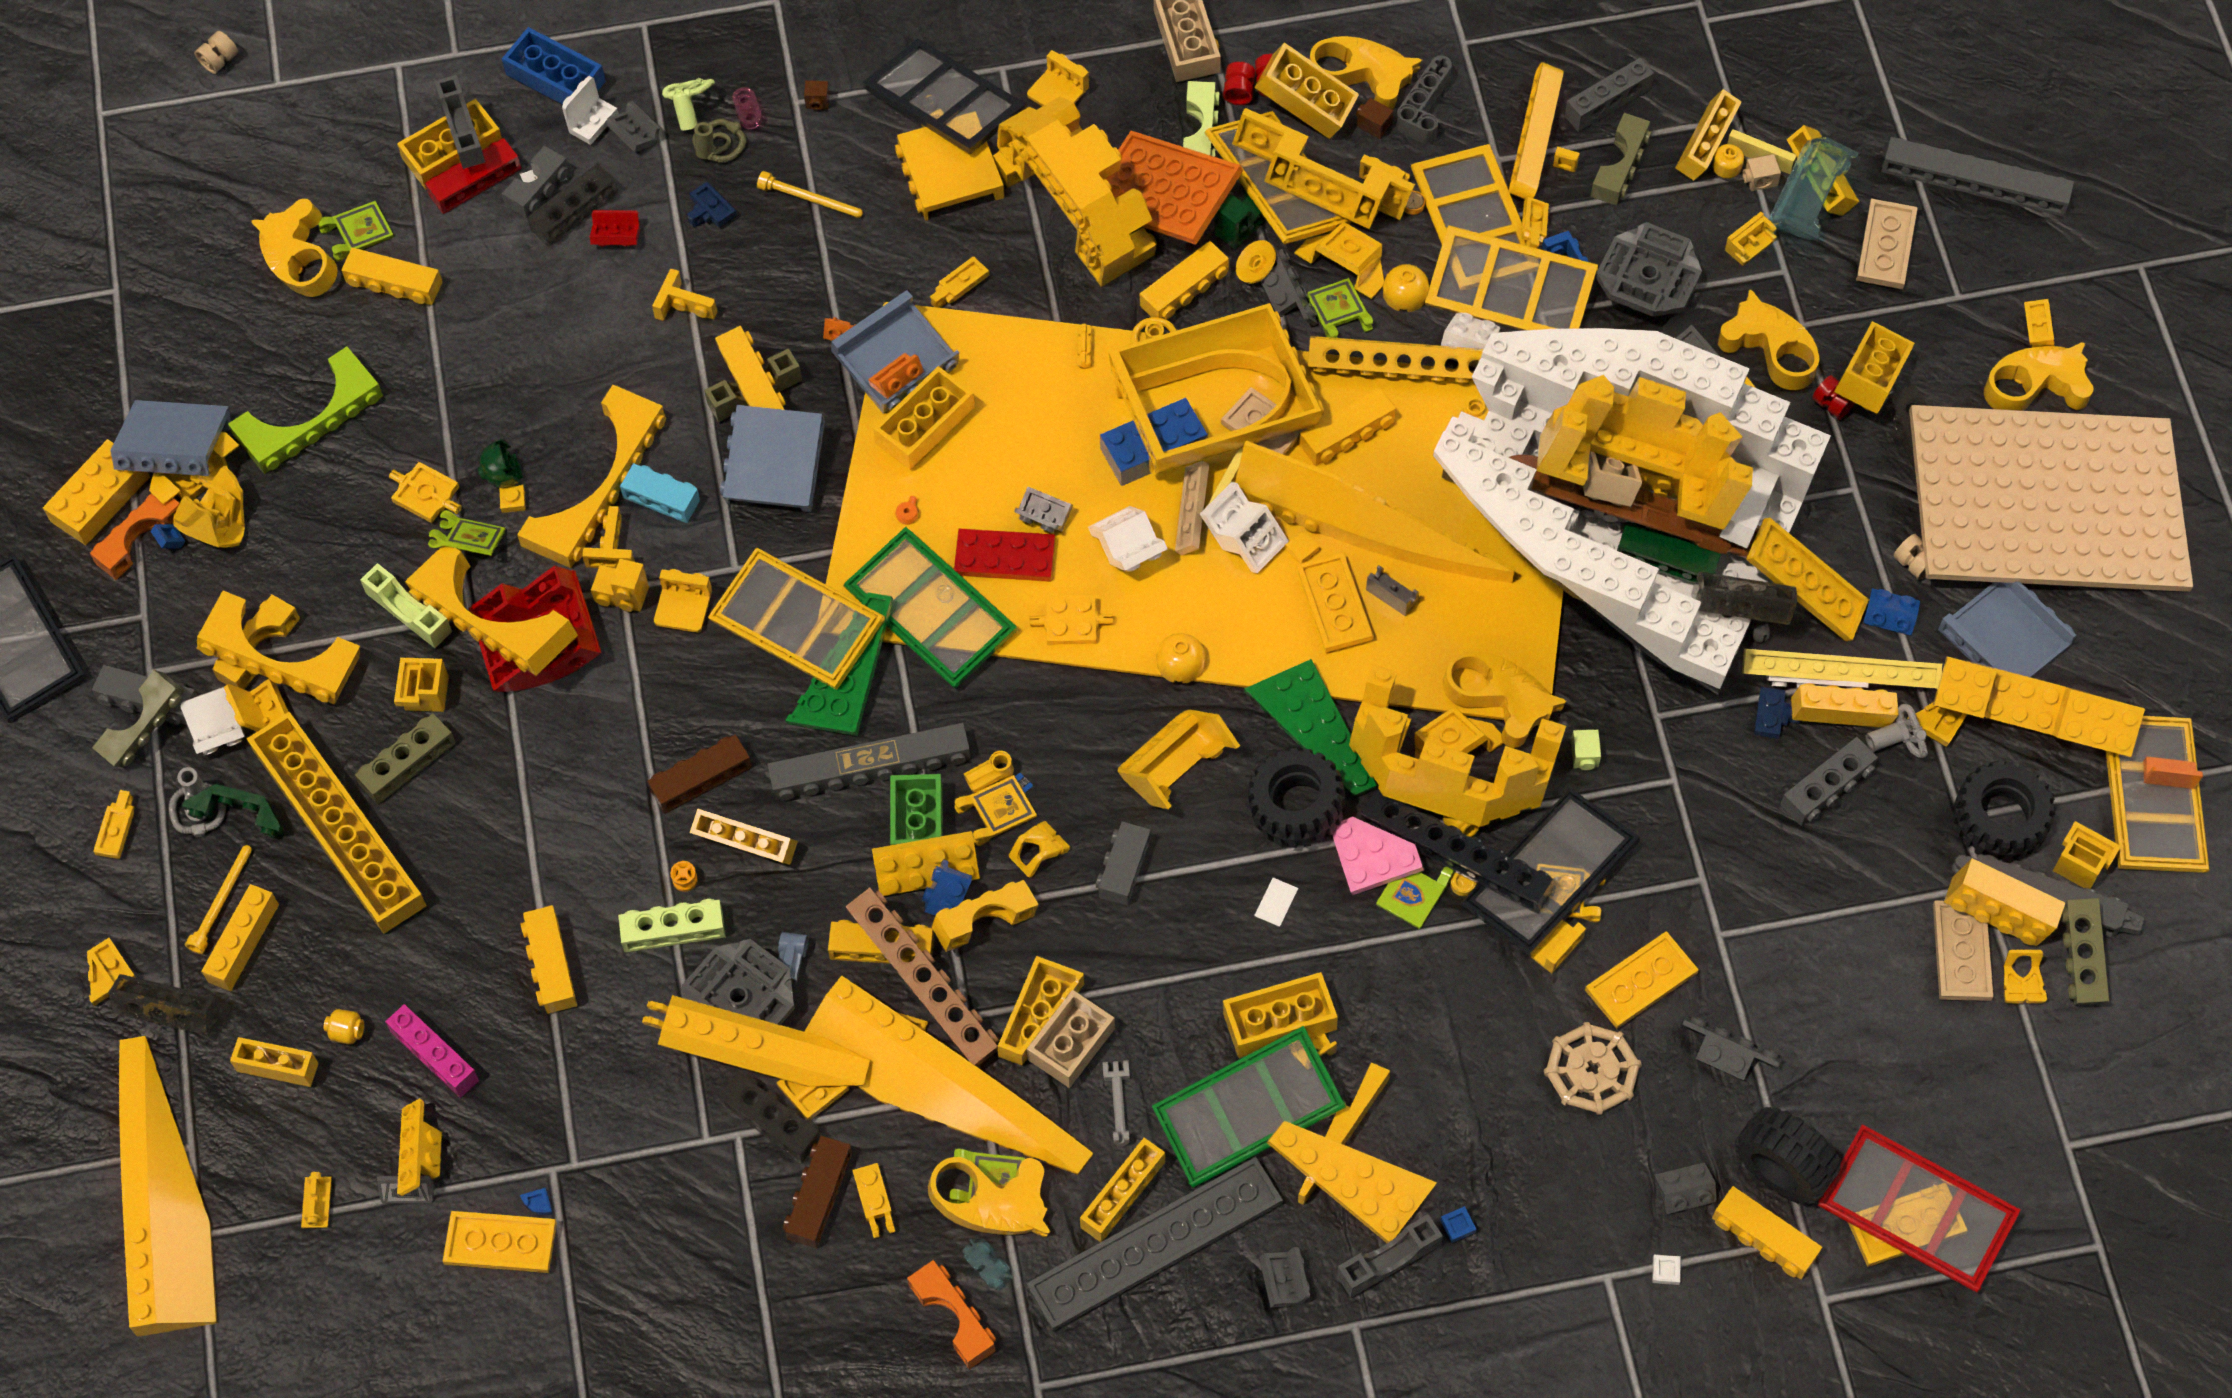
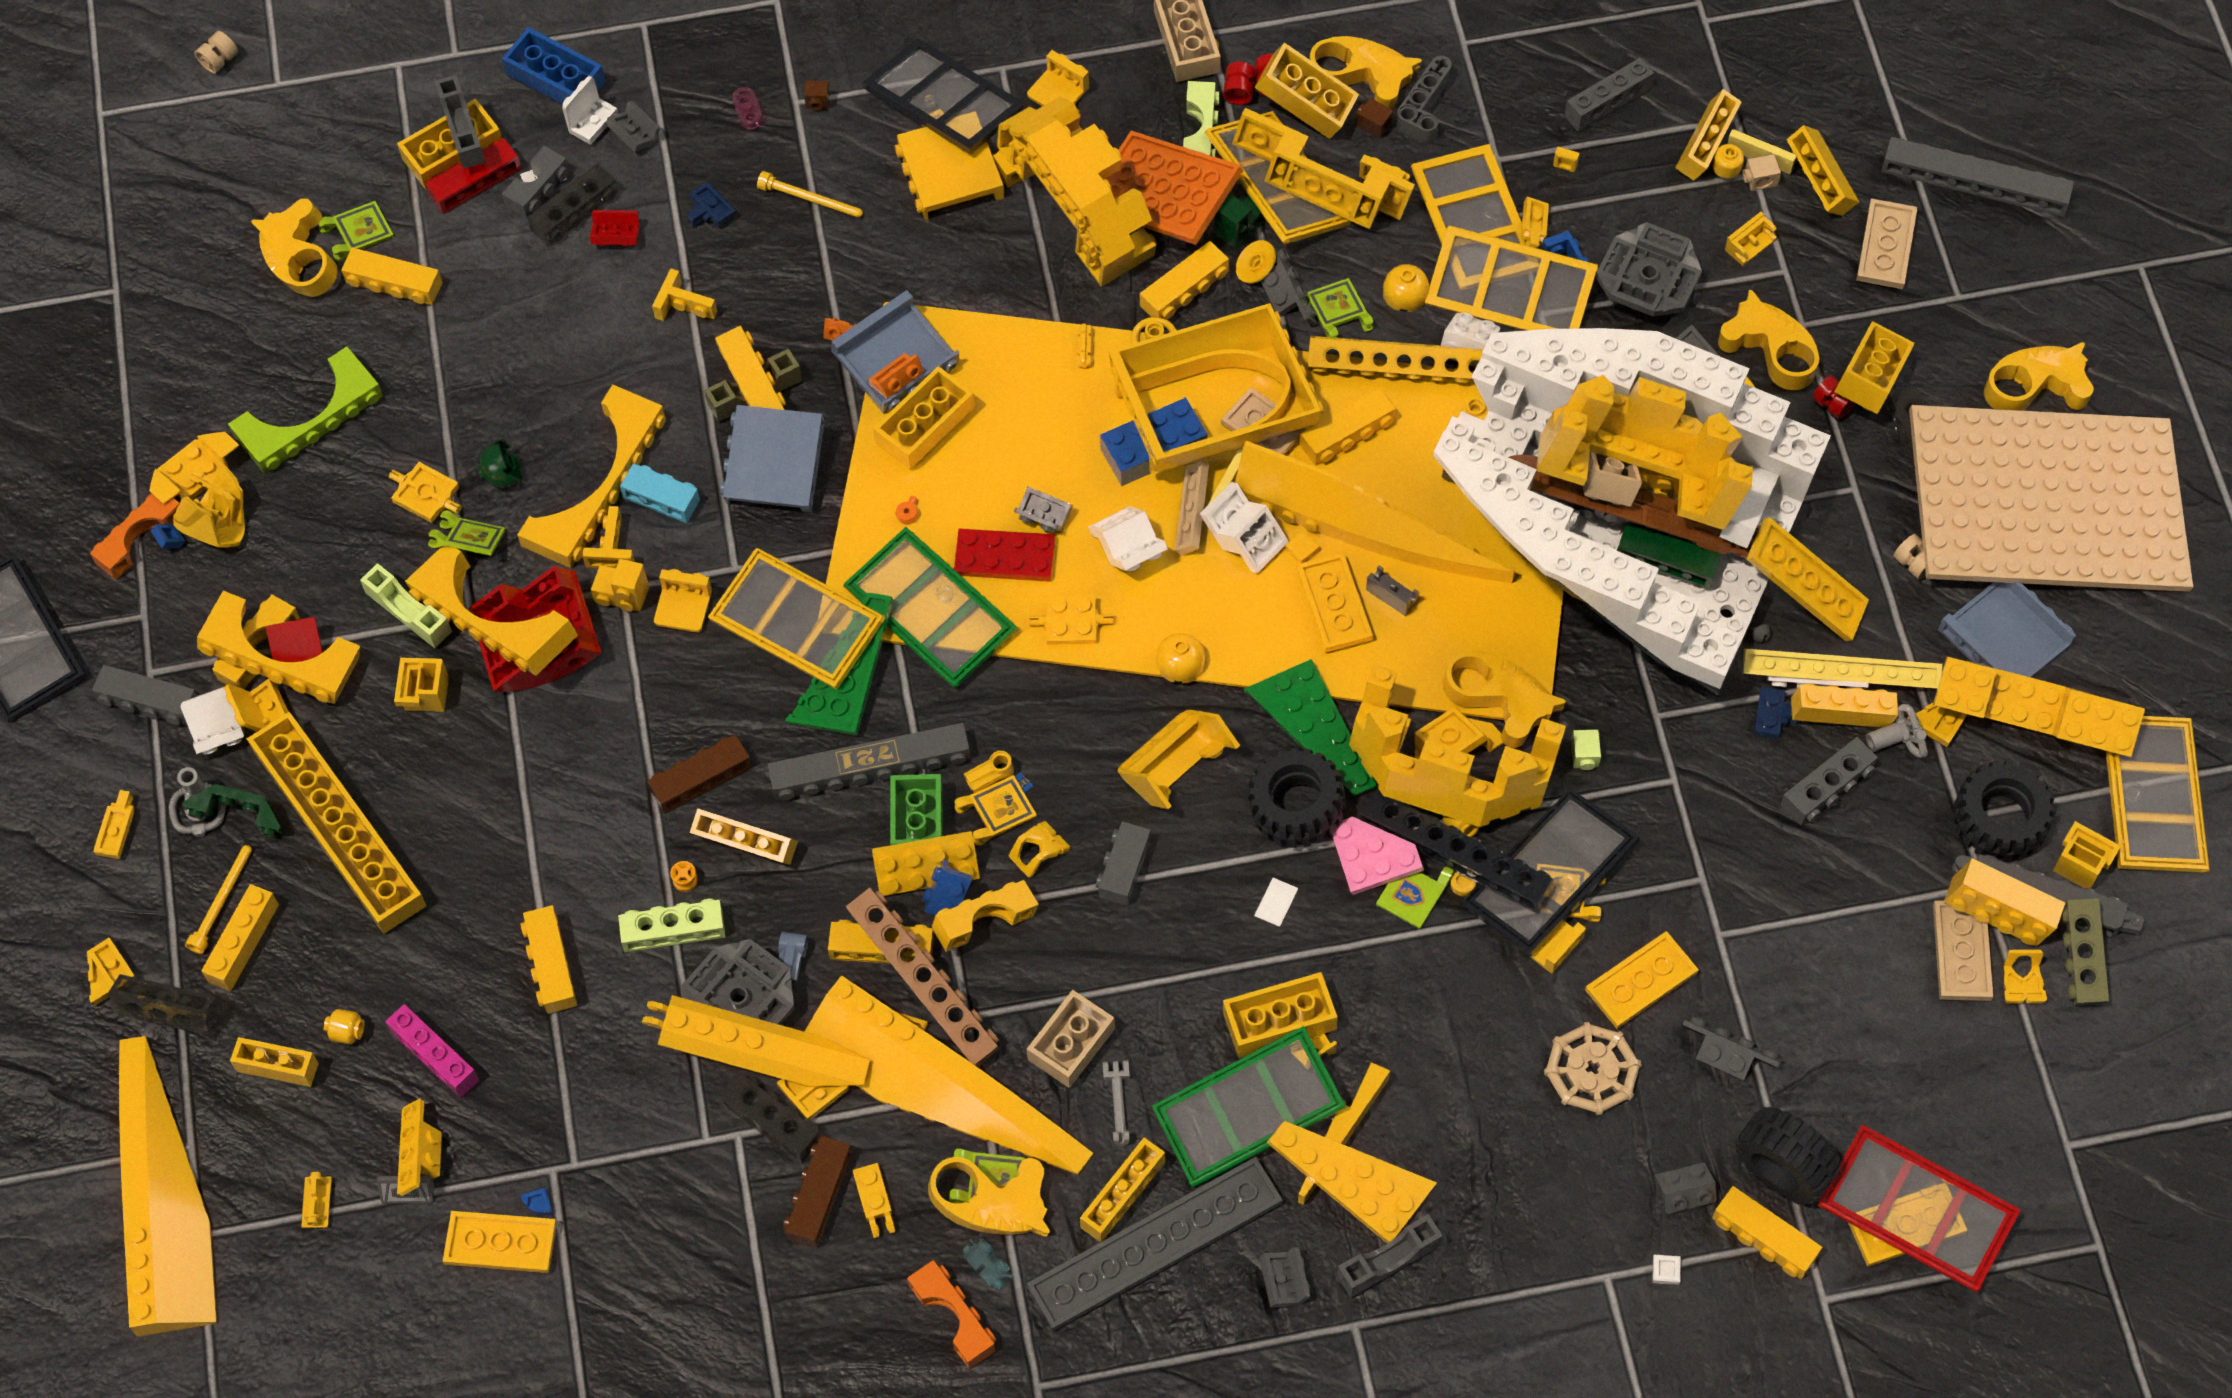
yellow brick [43,439,150,546] -> none
olive arch [92,670,185,768] -> none
sand blue panel [110,400,231,476] -> none
olive brick [355,713,456,805] -> none
yellow plate [499,485,526,513] -> none
yellowish green piece [662,78,715,130] -> none
olive piece [692,118,747,163] -> none
yellow hinge [930,257,989,308] -> none
yellow wedge [998,956,1084,1066] -> none
yellow piece [1294,221,1384,299] -> none
tile [1405,191,1425,215] -> none
blue plate [1440,1206,1476,1243] -> none
yellow beam [1508,62,1564,199] -> none
olive arch [1591,113,1652,206] -> none
clear smoke brick [1691,571,1797,625] -> none
clear light blue windscreen [1769,137,1859,240] -> none
blue bracket [1864,588,1920,635] -> none
yellow hinge [2024,299,2054,348] -> none
orange panel [2143,756,2203,789] -> none
none -> red tile [266,616,323,663]

